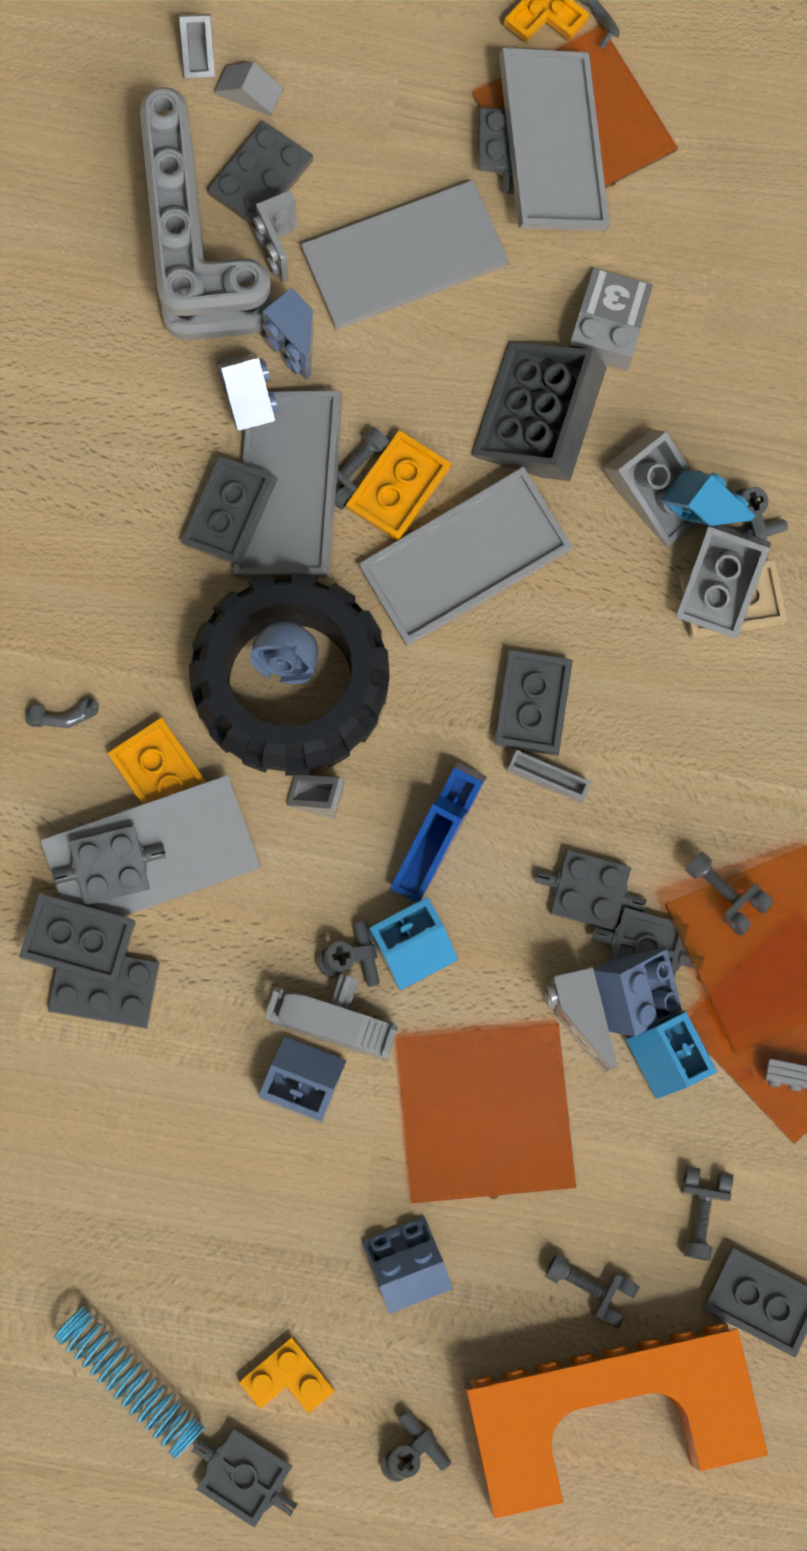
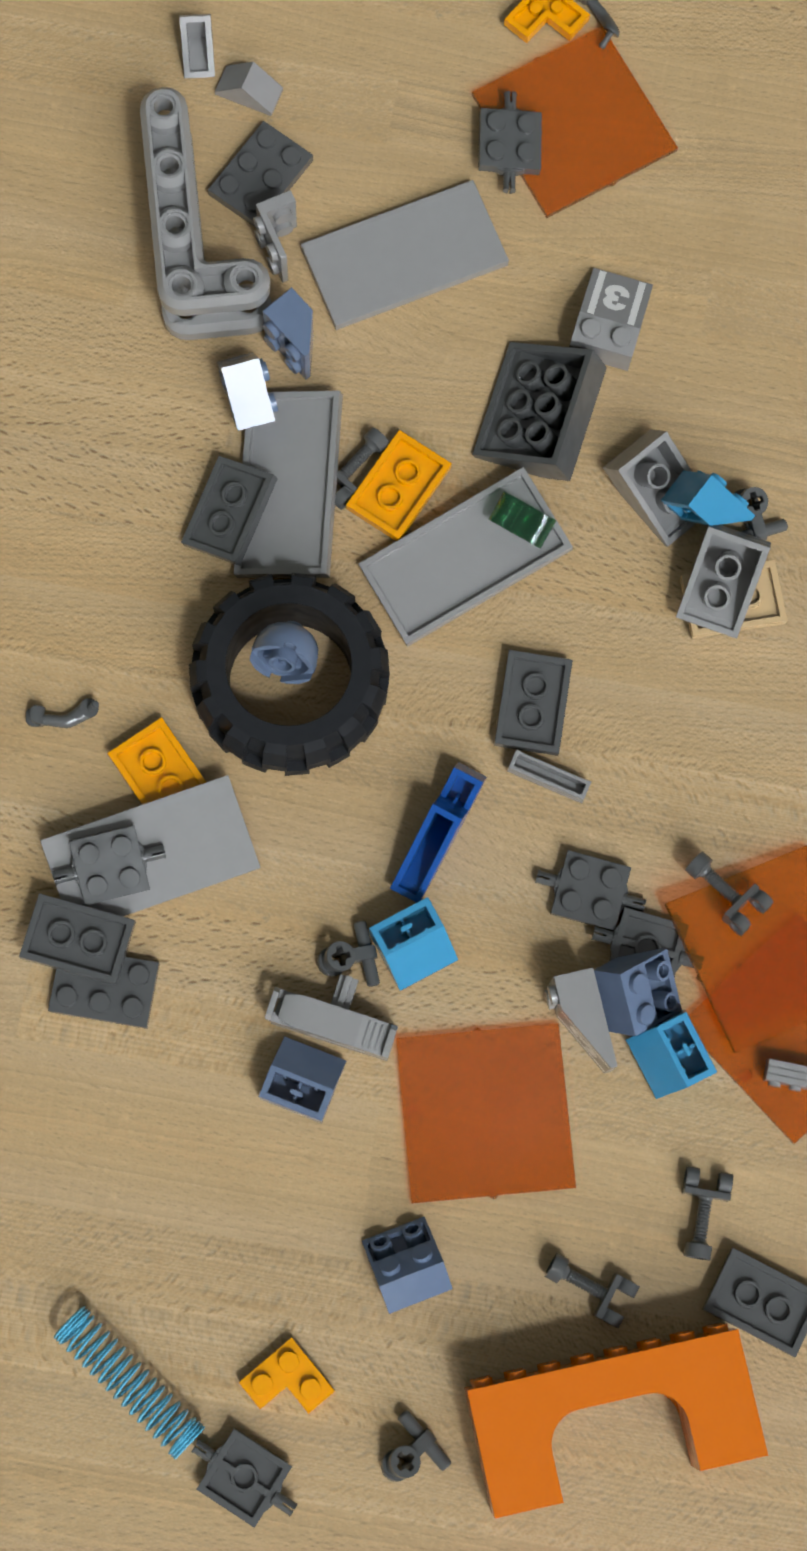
light grey slope [287,775,344,819] -> none
light grey tile [499,48,610,231] -> none
none -> clear green beam [488,491,557,549]

